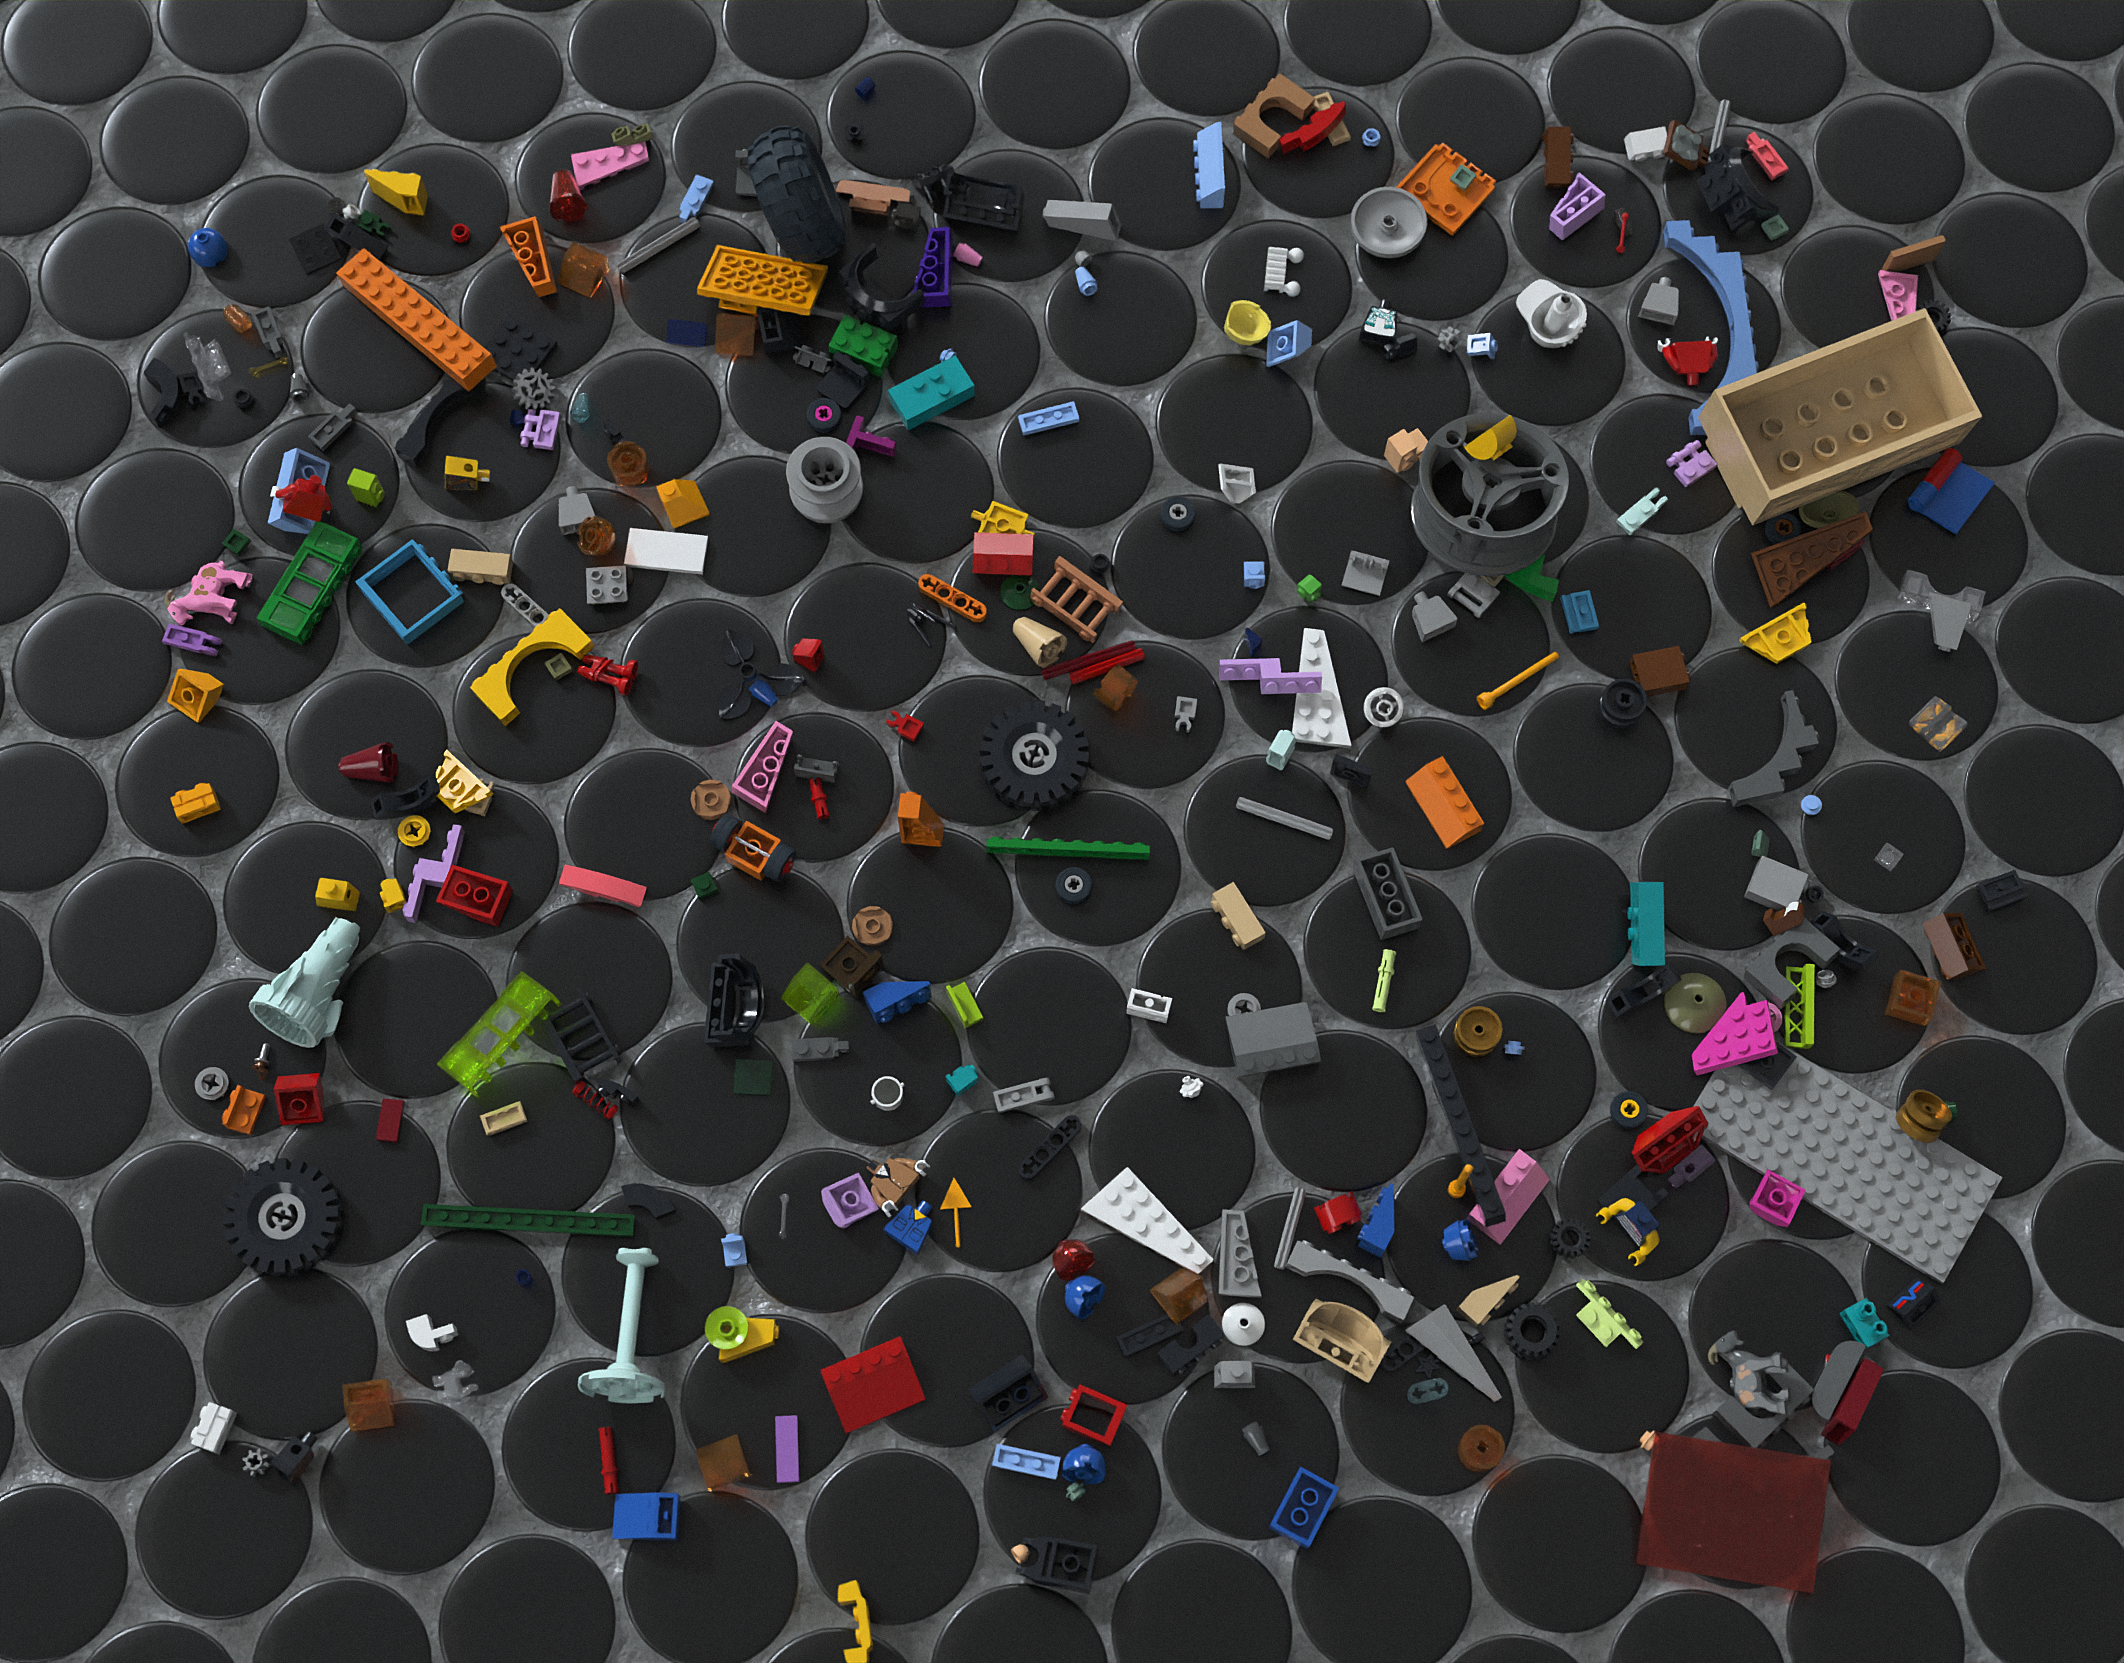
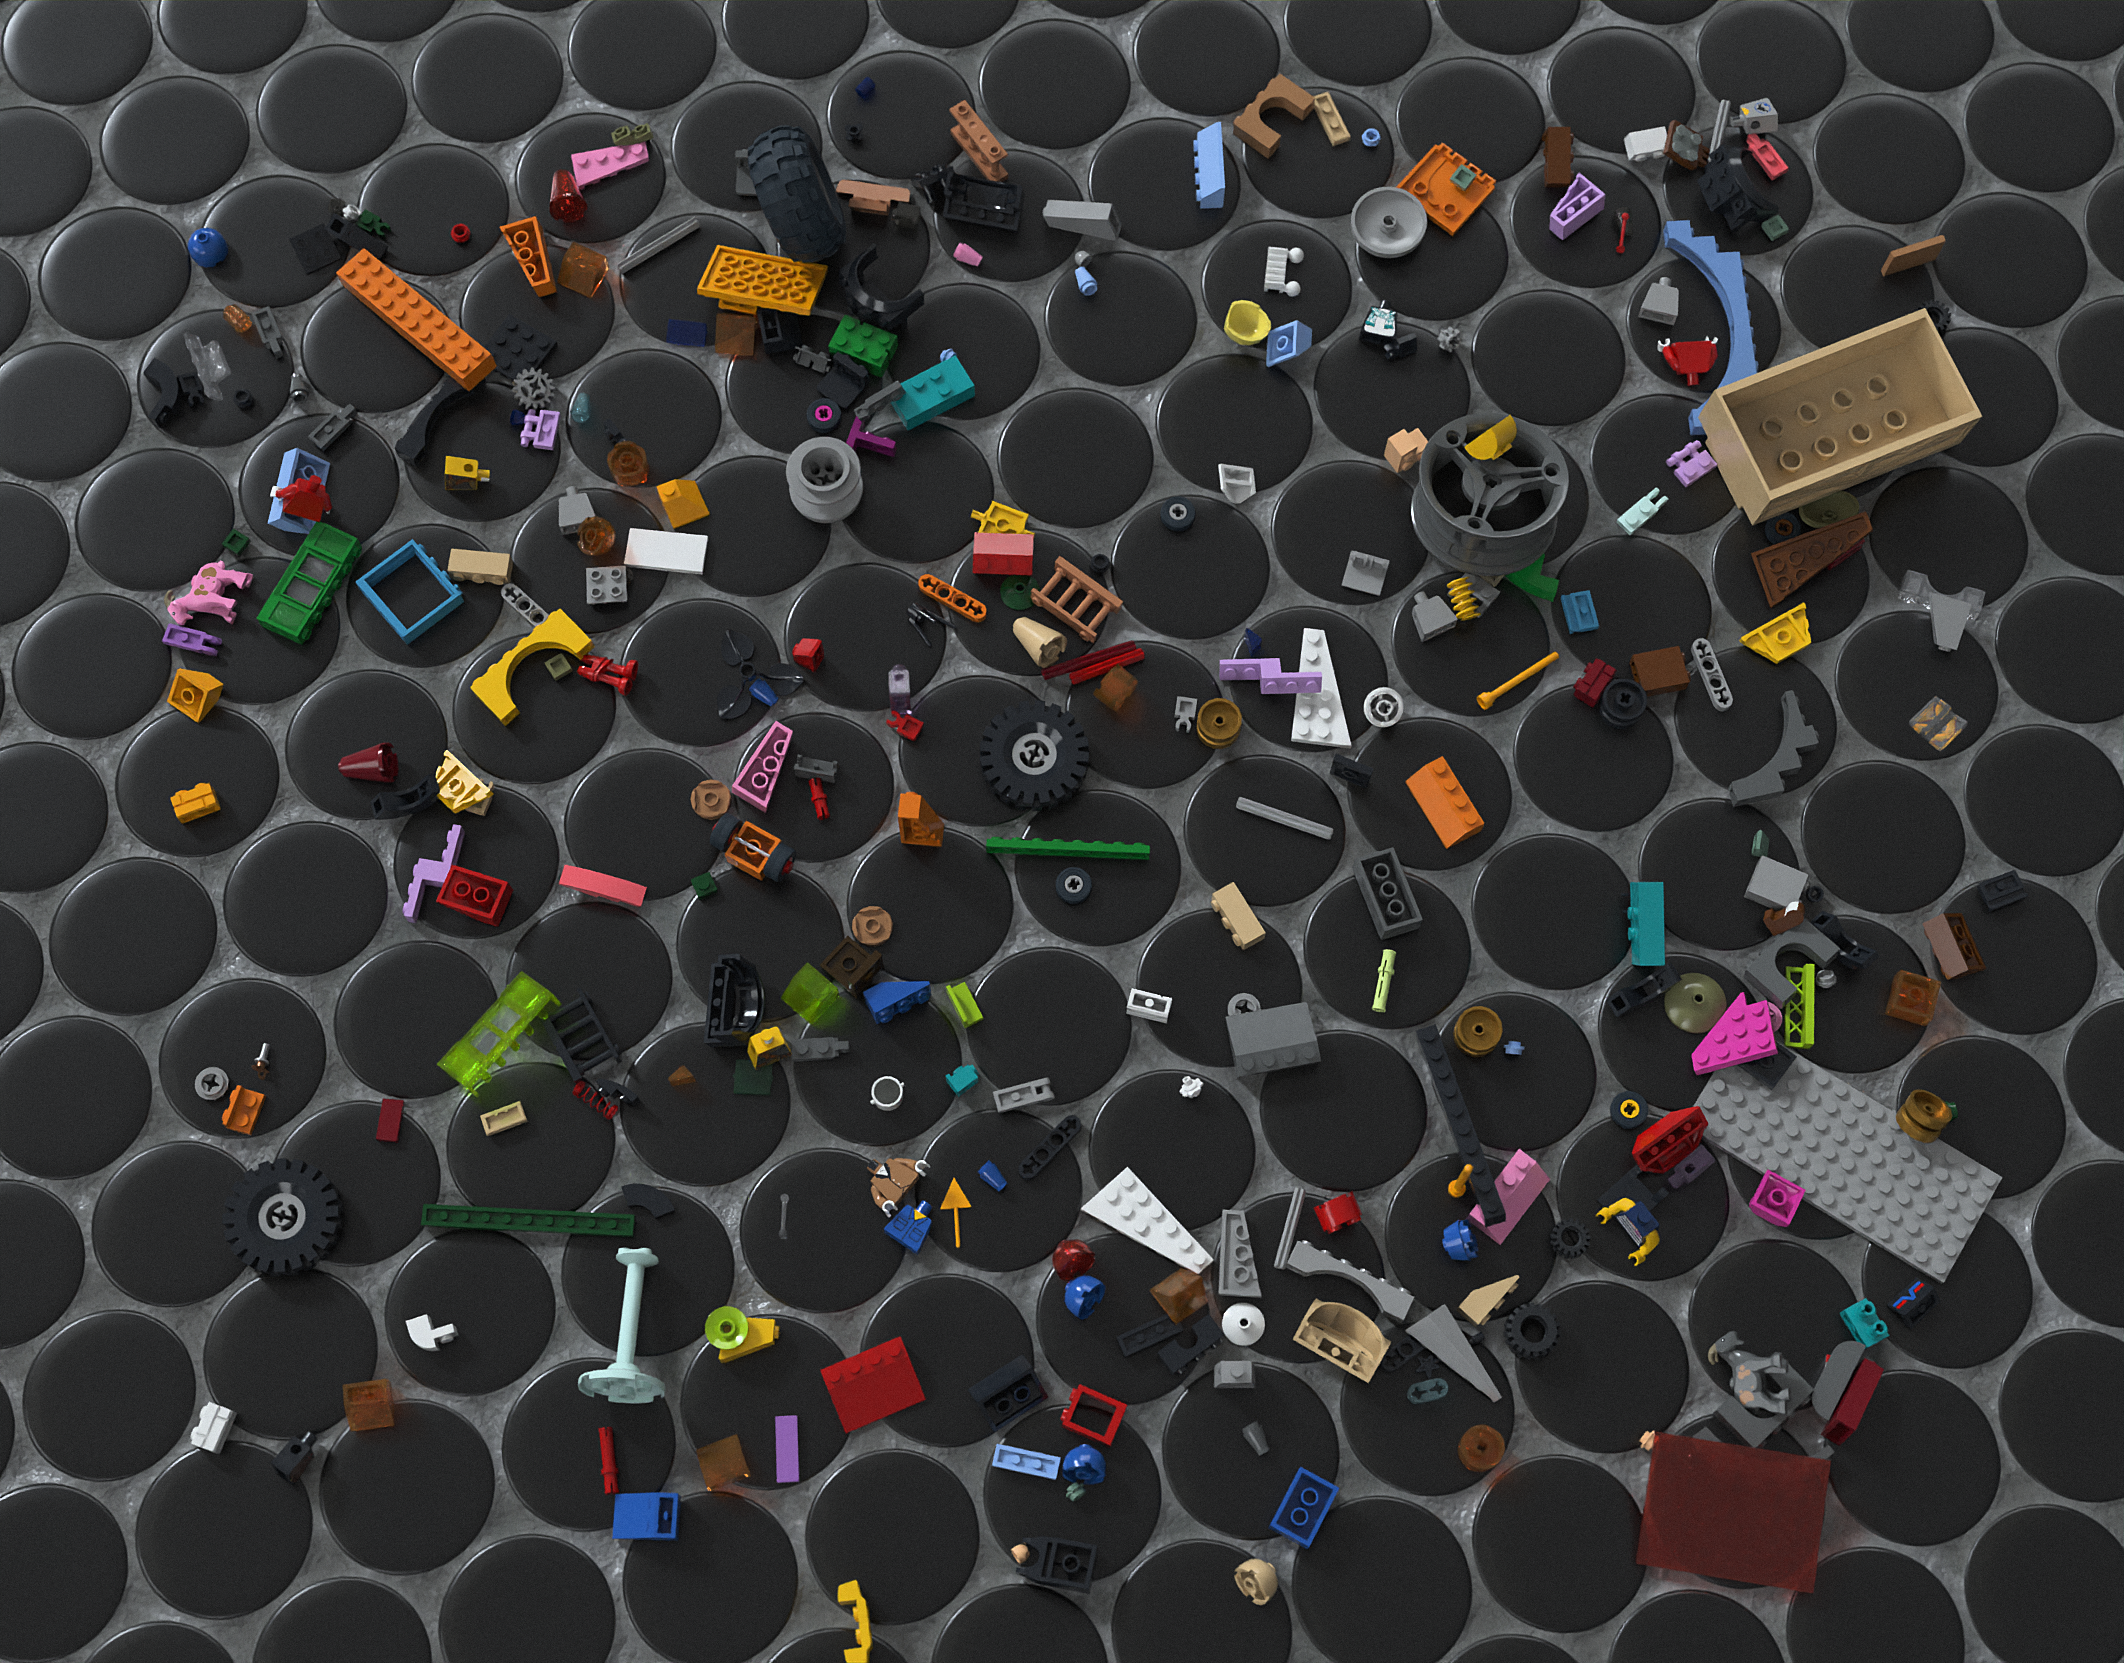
light grey gear [242,1449,271,1477] -> none
clear yellow hinge [249,356,288,375] -> none
light aqua cone [249,917,360,1048] -> none
red slope [274,1073,324,1125] -> none
yellow torso [315,878,360,912] -> none
lime brick [347,468,384,507] -> none
yellow slope [364,169,428,215] -> none
yellow brick [380,878,407,913] -> none
yellow gear [398,815,431,847] -> none
clear animal [432,1360,478,1404] -> none
clear blue hinge [515,1269,533,1287] -> none
light blue hinge [680,175,714,223] -> none
light blue bracket [721,1233,747,1268] -> none
lavender slope [821,1173,879,1228] -> none
dark purple wedge [911,227,953,308] -> none
light blue plate [1018,401,1079,436] -> none
light blue bracket [1244,562,1265,589] -> none
light aqua brick [1266,730,1296,770] -> none
red slope [1279,101,1346,154] -> none
bright green plate [1296,575,1322,602] -> none
blue slope [1357,1183,1394,1258] -> none
light blue bracket [1467,333,1498,359] -> none
white piece [1516,279,1587,348] -> none
yellowish green bracket [1576,1279,1643,1349] -> none
light blue plate [1801,795,1822,815] -> none
clear plate [1874,843,1904,872] -> none
bright pink wing [1878,270,1918,321] -> none
blue door [1907,448,1995,534] -> none
none -> clear orange slope [668,1065,696,1086]
none -> yellow torso [747,1026,792,1070]
none -> dark grey hinge [854,380,906,421]
none -> clear purple torso [889,664,911,715]
none -> nougat fence [949,100,1008,182]
none -> blue cone [977,1160,1007,1192]
none -> pearl gold wheel [1197,698,1242,749]
none -> tan cylinder [1235,1559,1278,1605]
none -> yellow piece [1447,577,1481,621]
none -> dark red brick [1573,658,1617,707]
none -> light grey beam [1691,638,1733,711]
none -> light grey torso [1731,98,1778,134]

